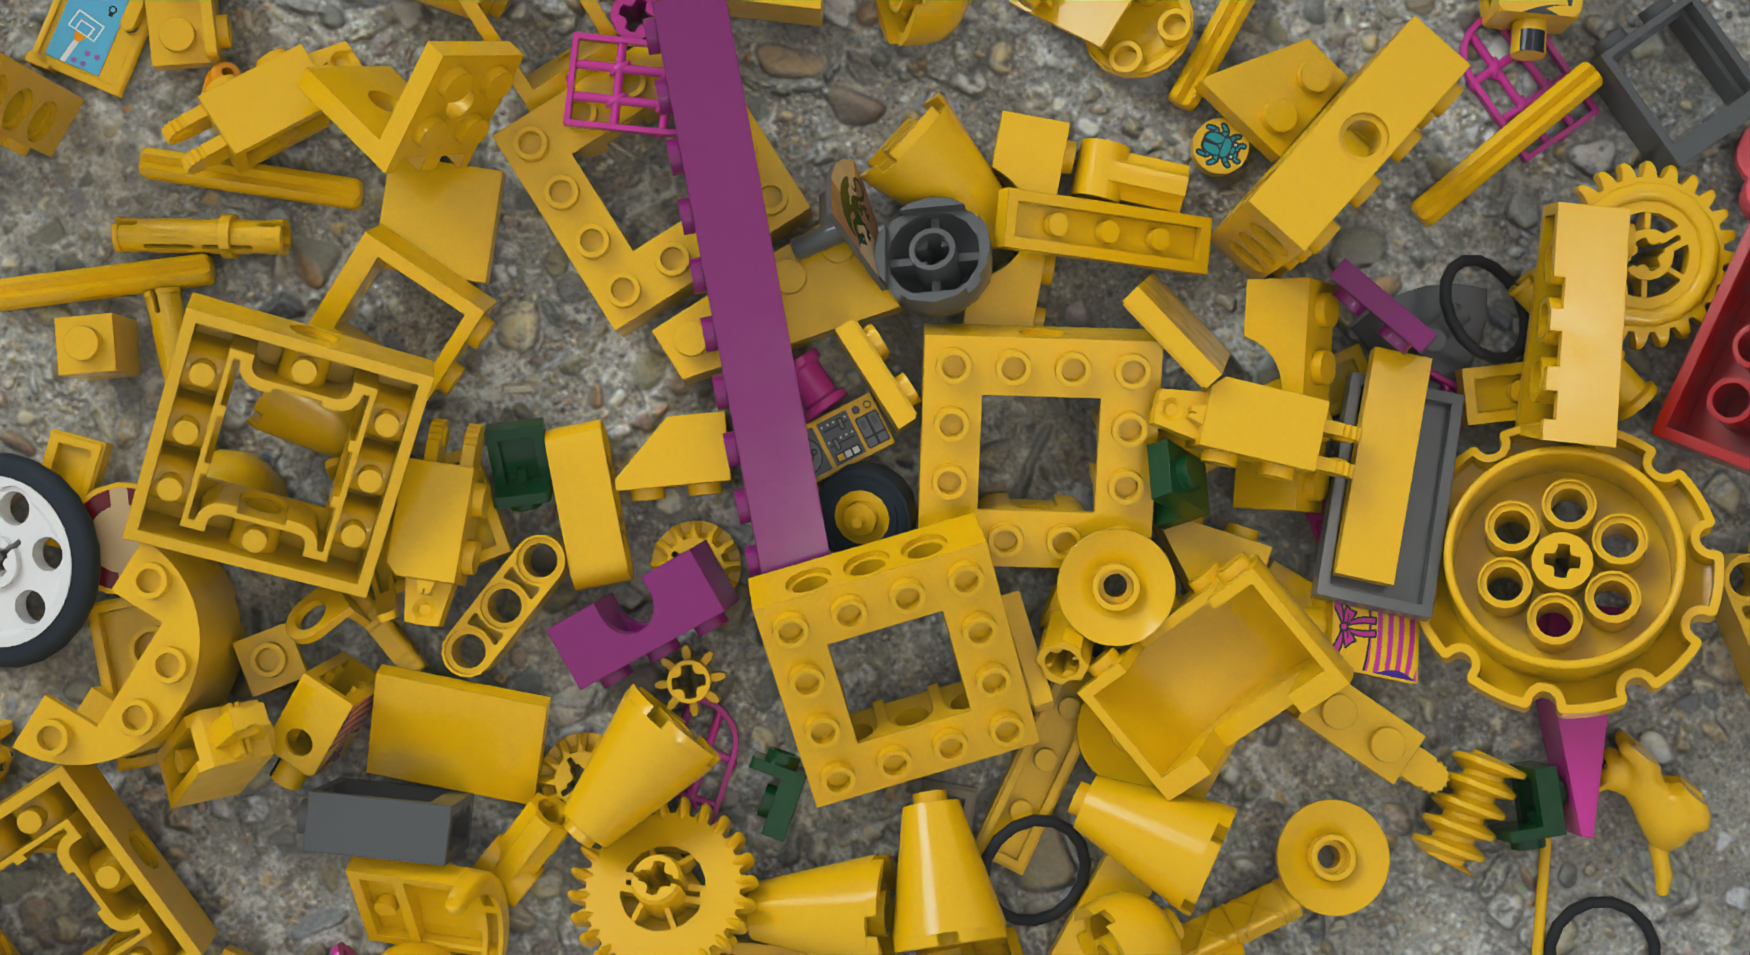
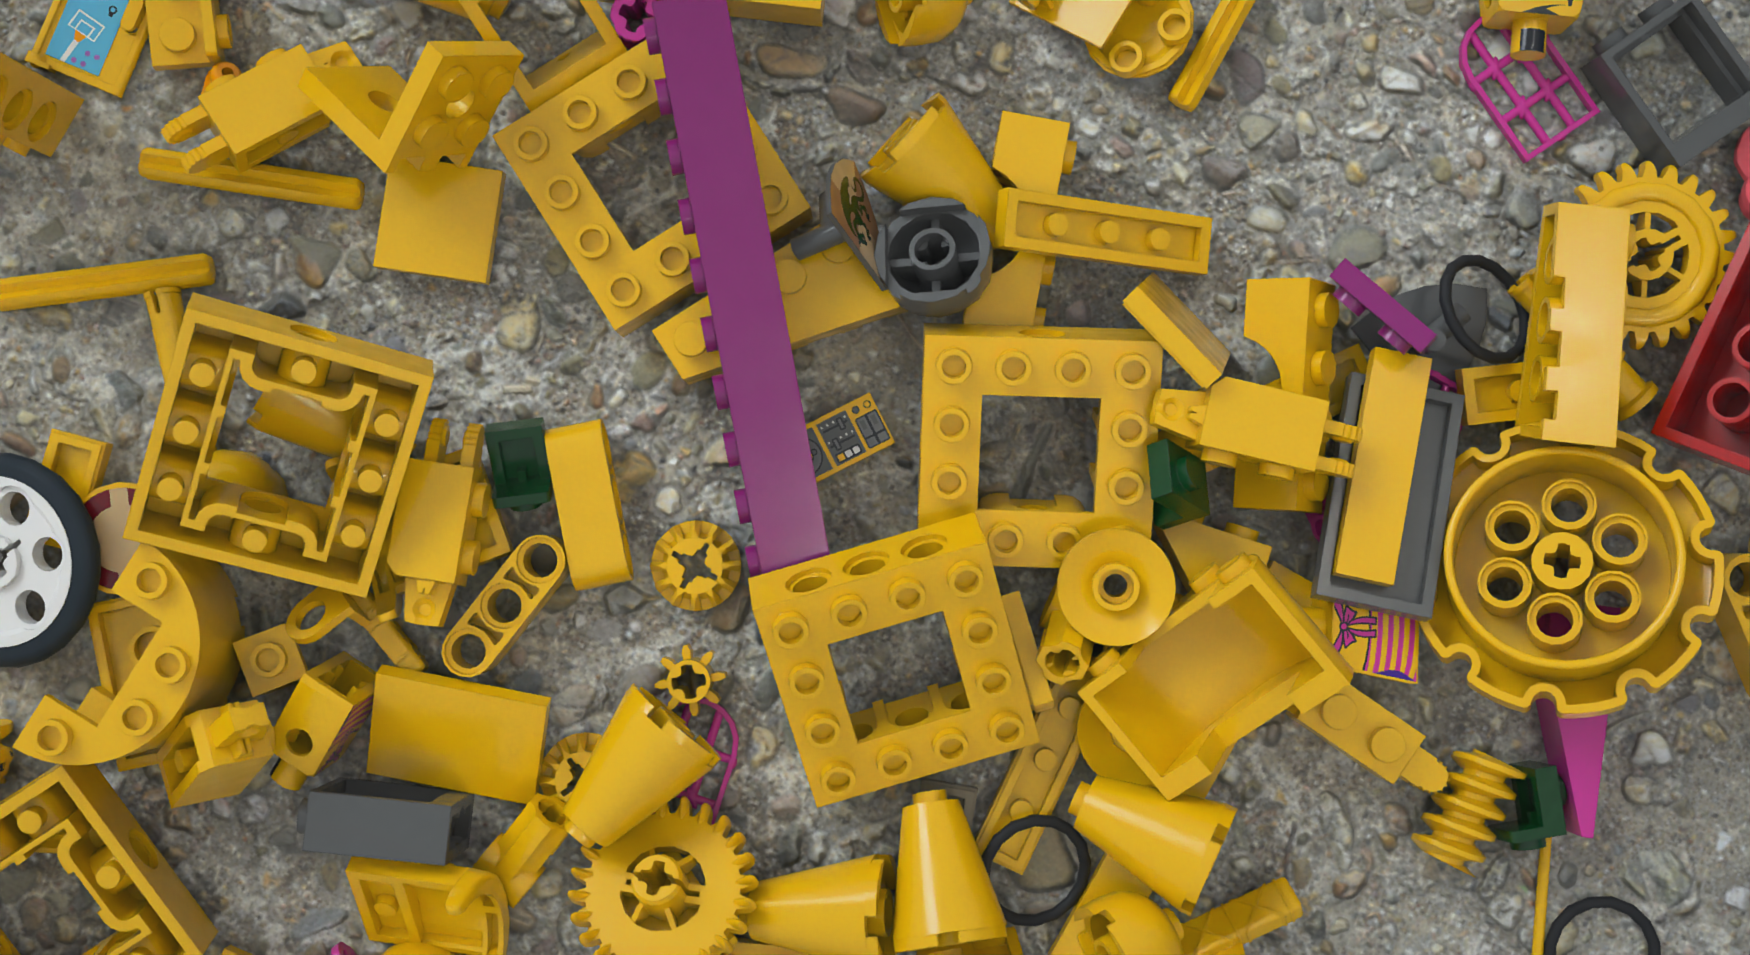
yellow brick [54,313,141,381] -> none
yellow pin [111,214,292,259] -> none
yellow window [308,224,498,403] -> none
magenta arch [546,540,740,690] -> none
dark pink window [563,32,677,138] -> none
yellow slope [615,411,735,502] -> none
dark green bracket [749,746,807,842] -> none
dark pink bush [794,348,849,423] -> none
black wheel [819,461,918,553] -> none
yellow tile [835,319,922,435] -> none
yellow piece [1070,138,1190,213] -> none
tile [1190,118,1249,178] -> none
yellow wing [1194,38,1349,163] -> none
yellow brick [1210,16,1471,279] -> none
yellow dish [1276,799,1390,916] -> none
yellow axle [1410,62,1603,227] -> none
yellow animal [1599,729,1711,897] -> none

